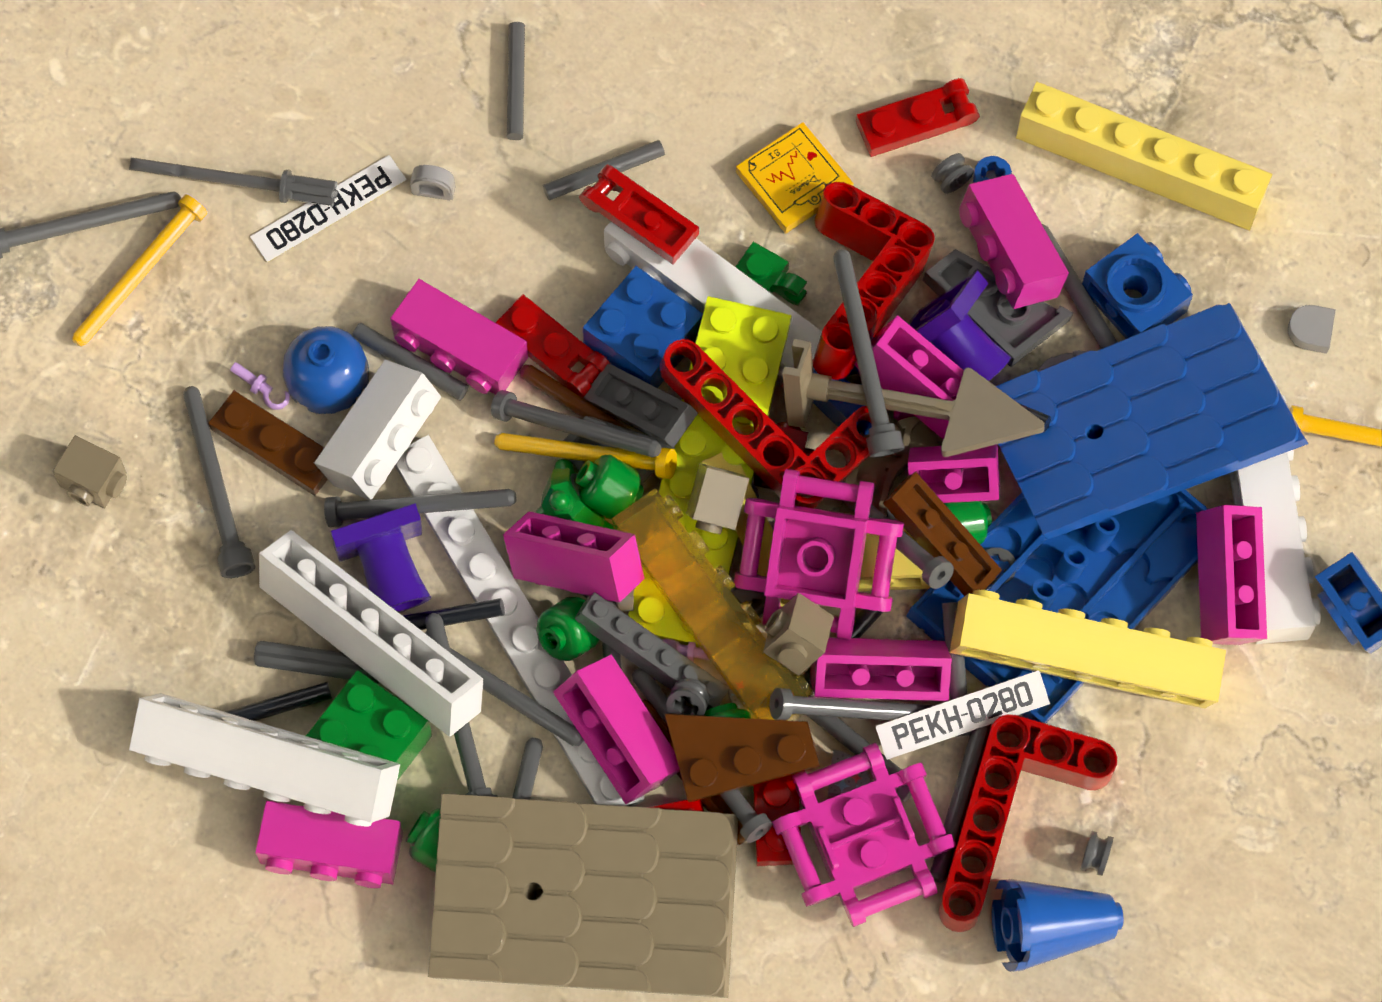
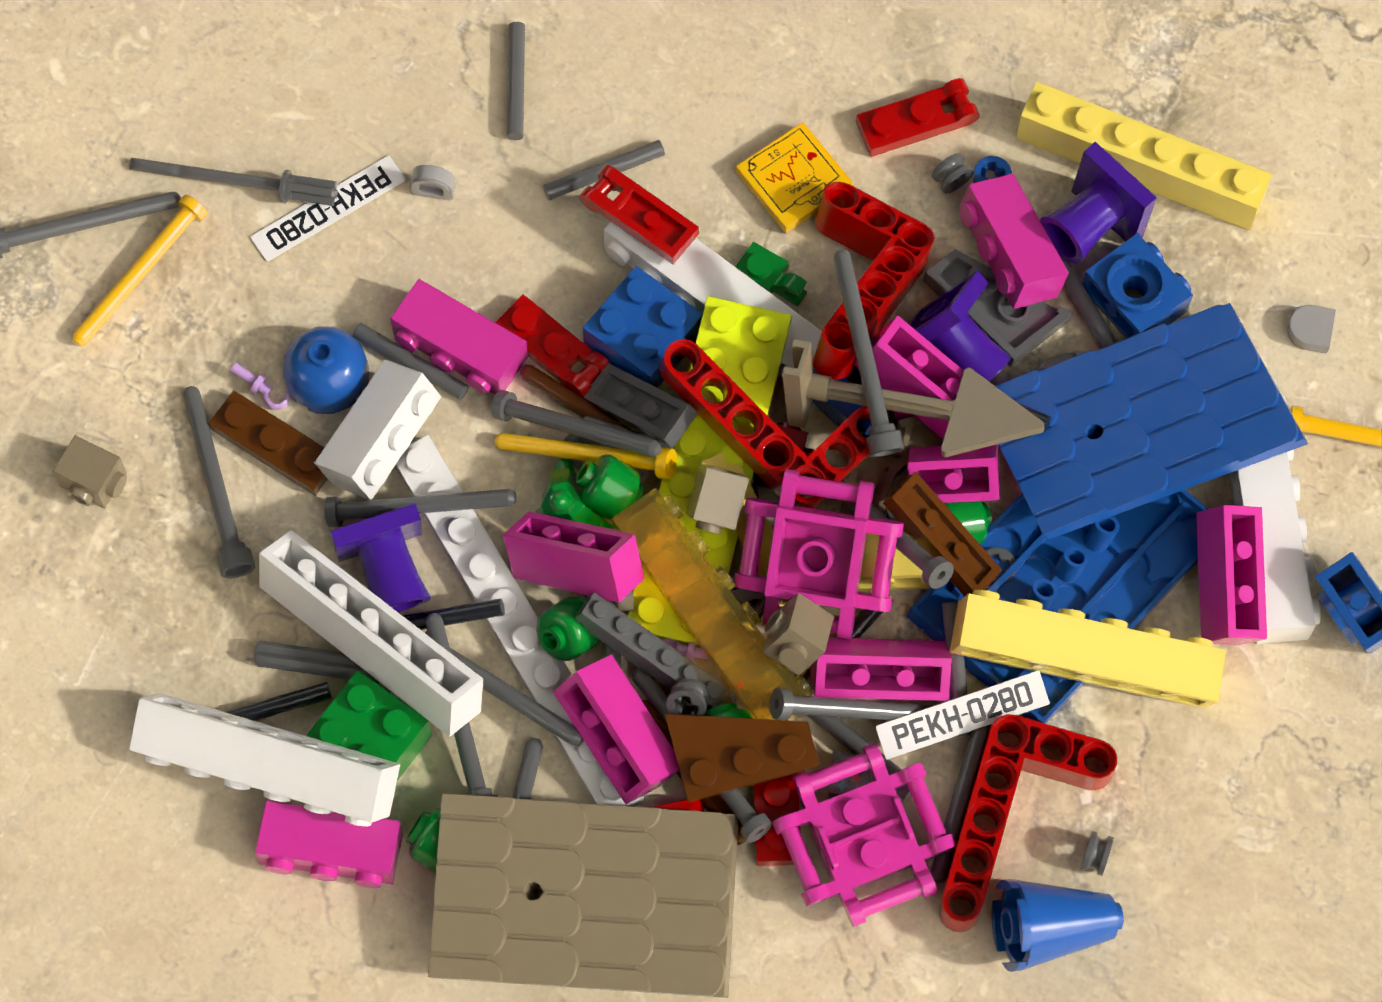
none -> dark purple plant [1040,141,1157,264]

